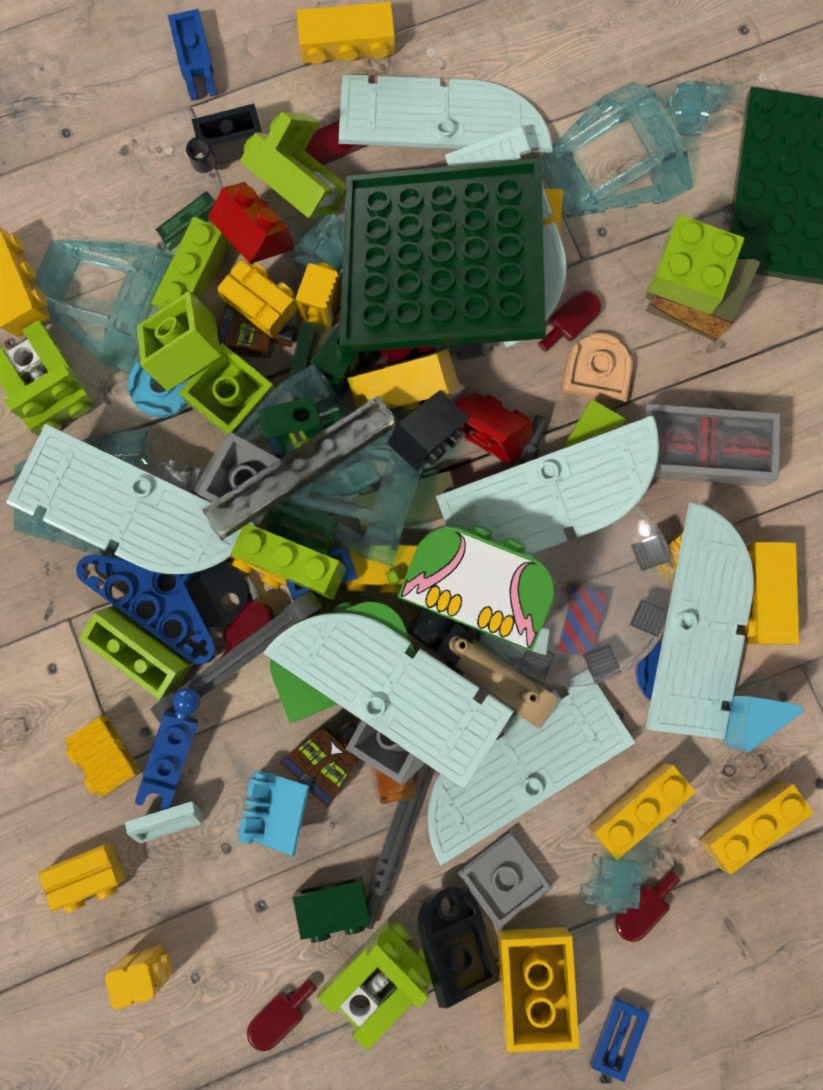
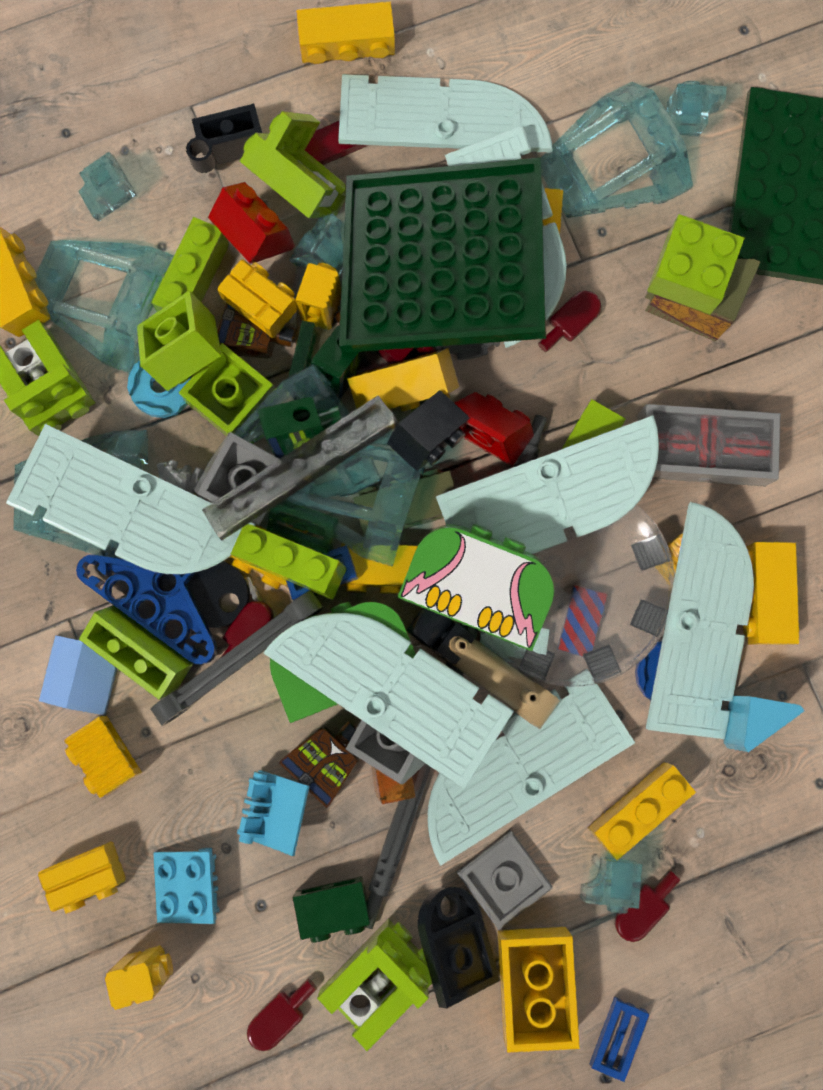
light aqua tile [125,801,204,843] -> none
blue plate [135,688,200,810] -> none
clear green tile [155,191,215,251] -> none
blue hinge [168,9,217,101] -> none
lime piece [385,568,401,586] -> none
light nougat tile [561,333,633,404] -> none
yellow brick [699,780,814,875] -> none
none -> light blue slope [39,635,117,715]
none -> clear light blue brick [78,152,137,221]
none -> medium azure hinge [153,848,220,924]

